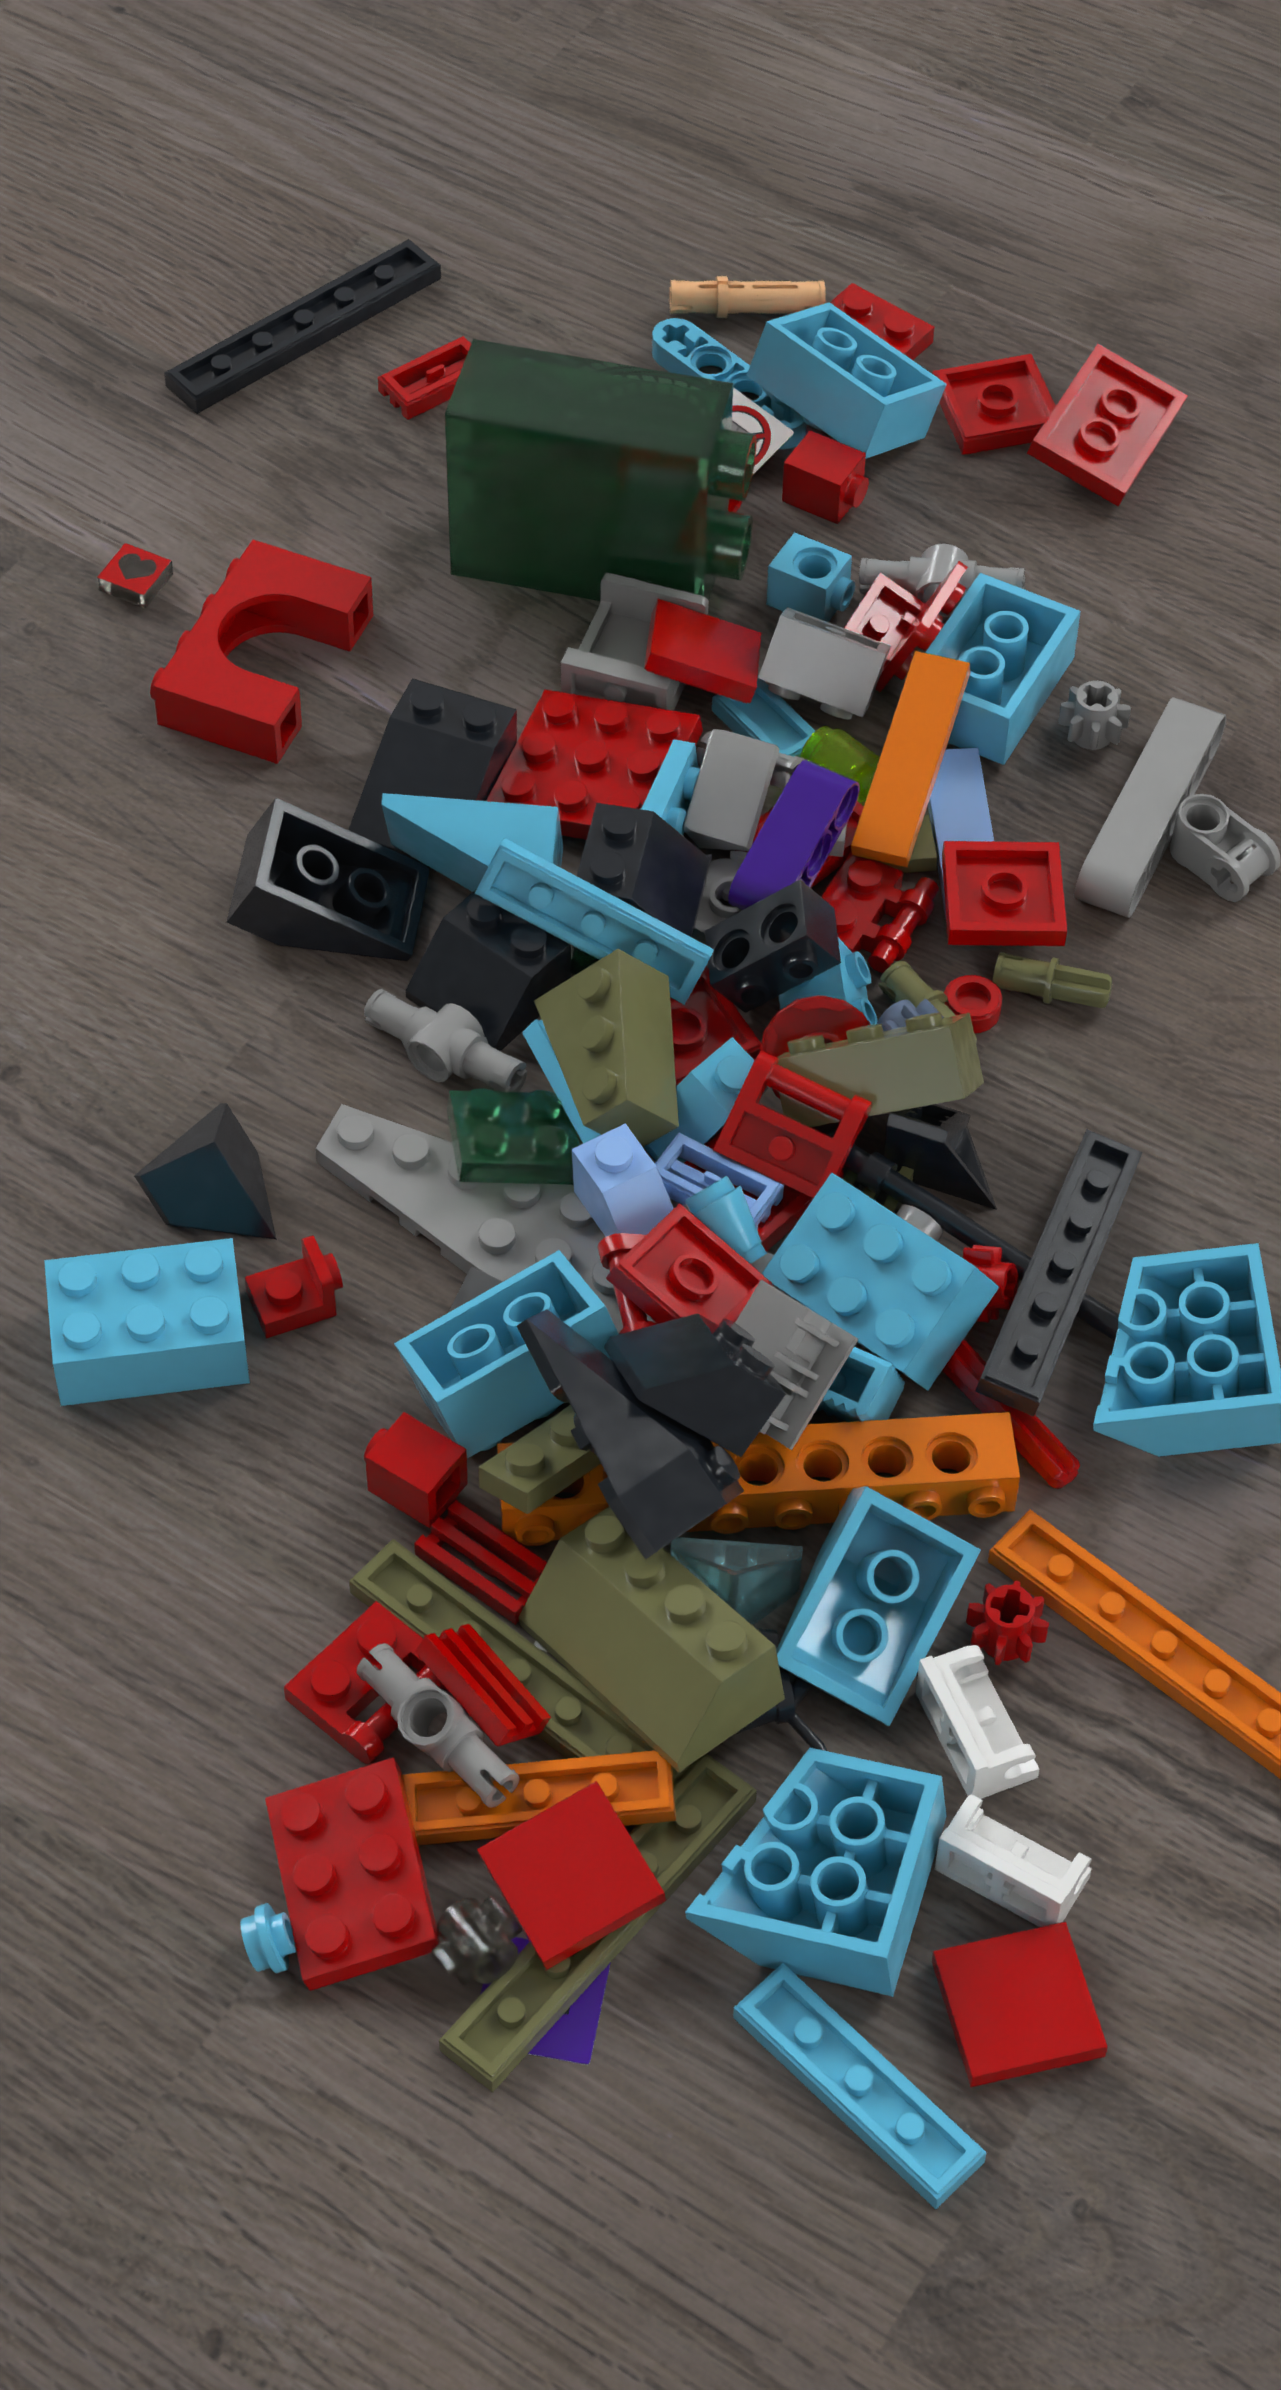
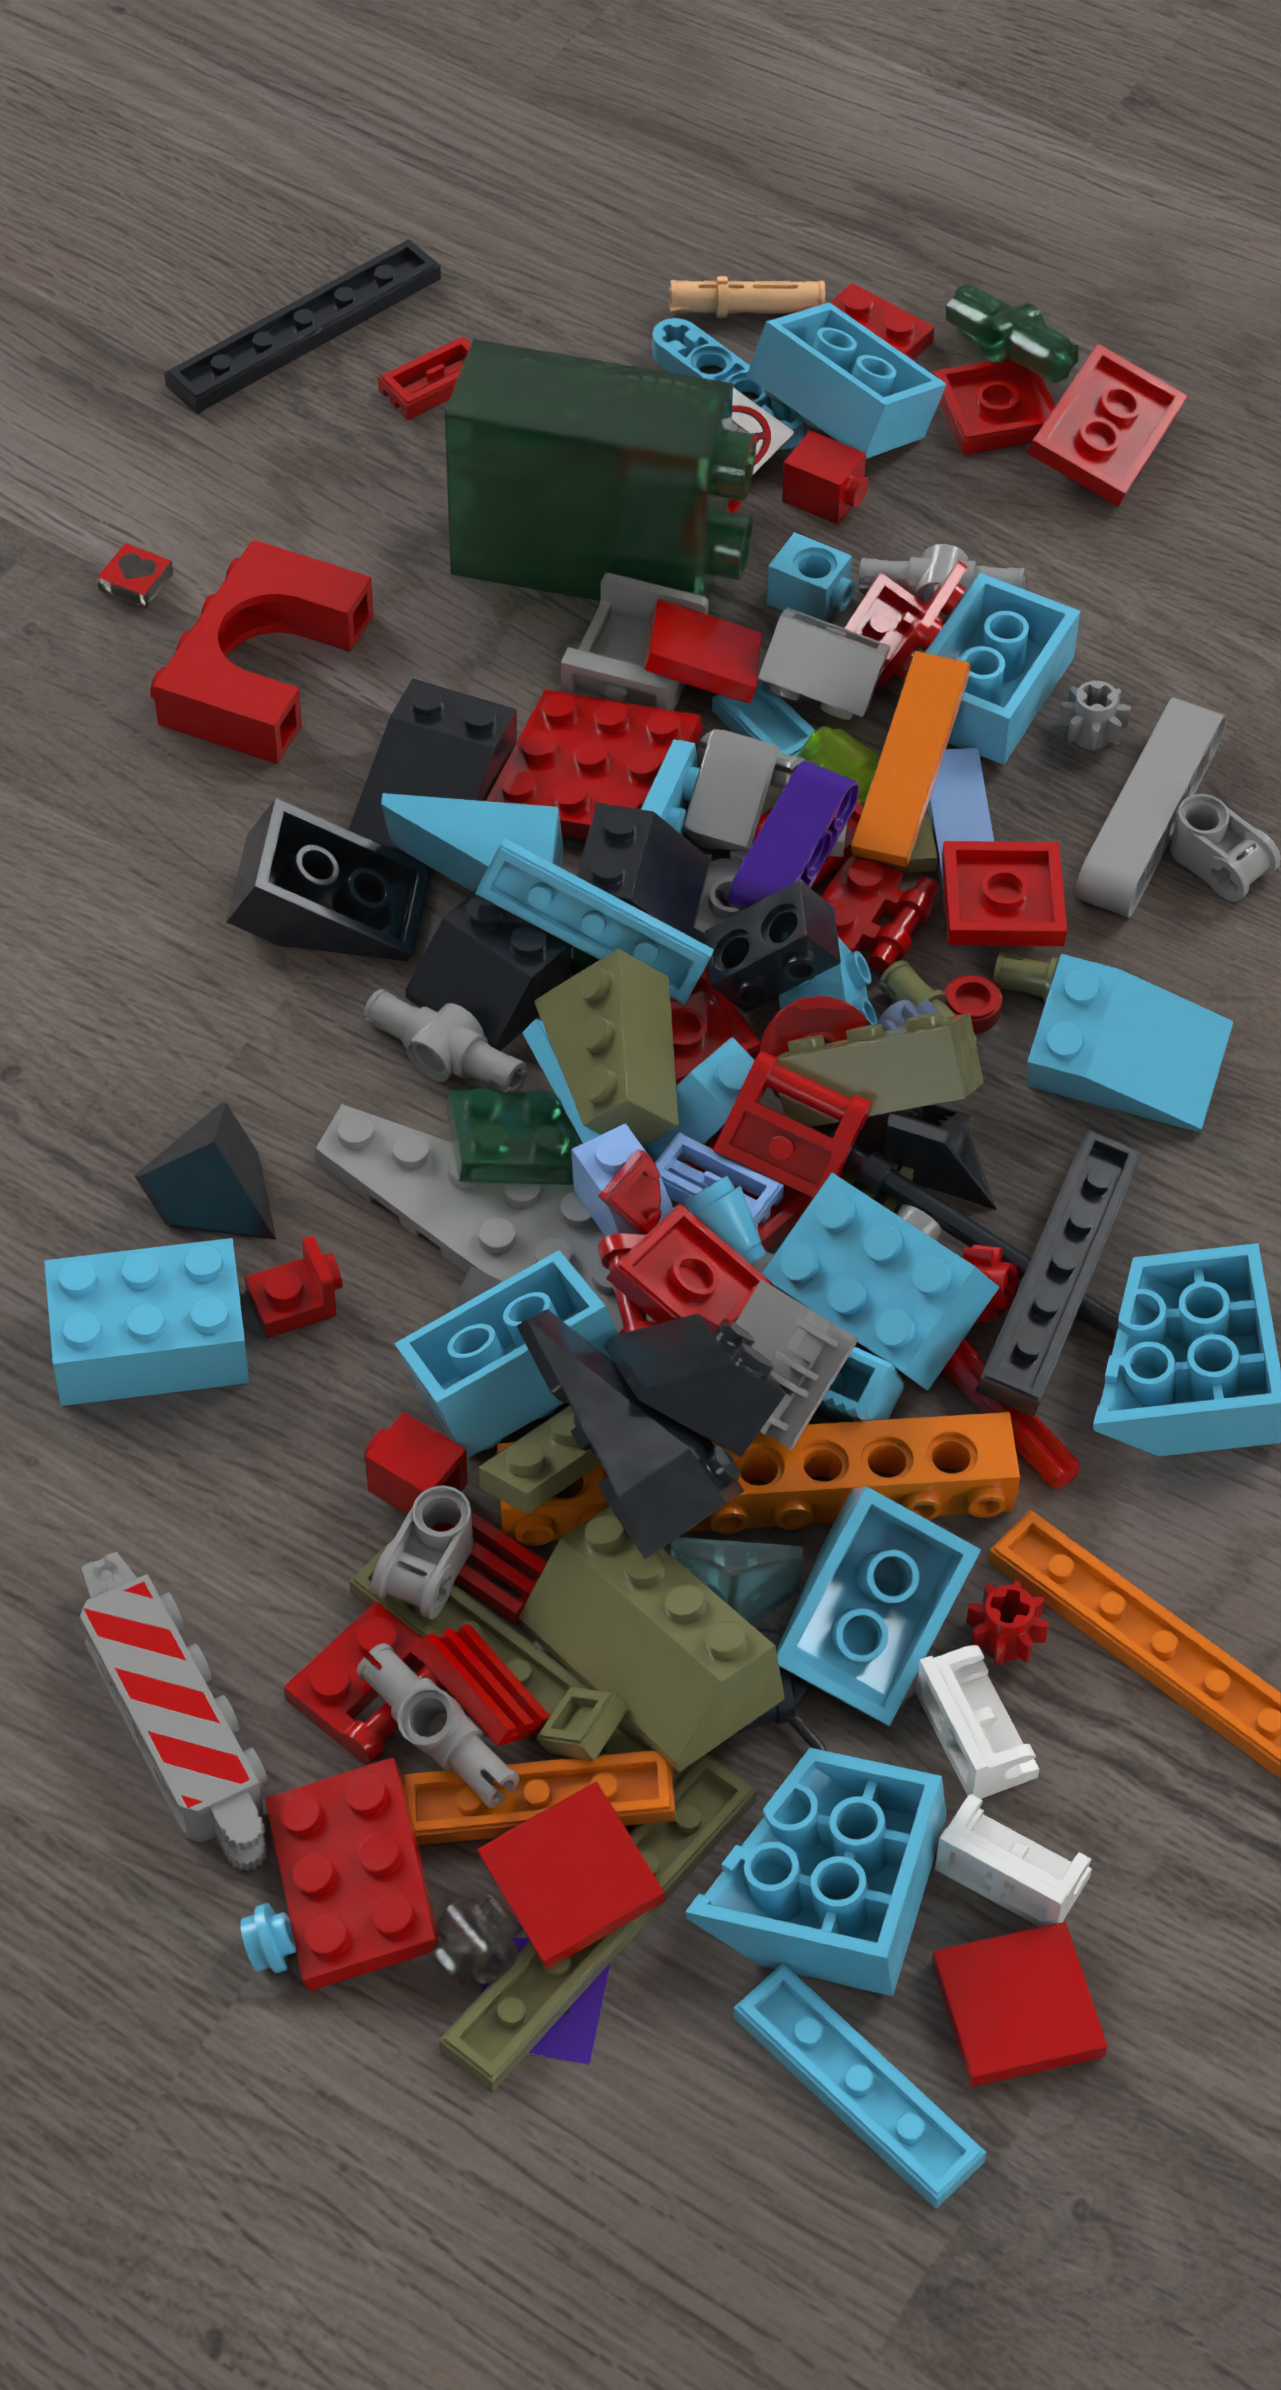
none -> light grey hinge [80,1552,268,1872]
none -> light grey piece [370,1485,474,1620]
none -> olive tile [536,1687,629,1761]
none -> red tile [598,1149,662,1235]
none -> clear green piece [946,284,1079,383]
none -> medium azure slope [1027,954,1233,1133]

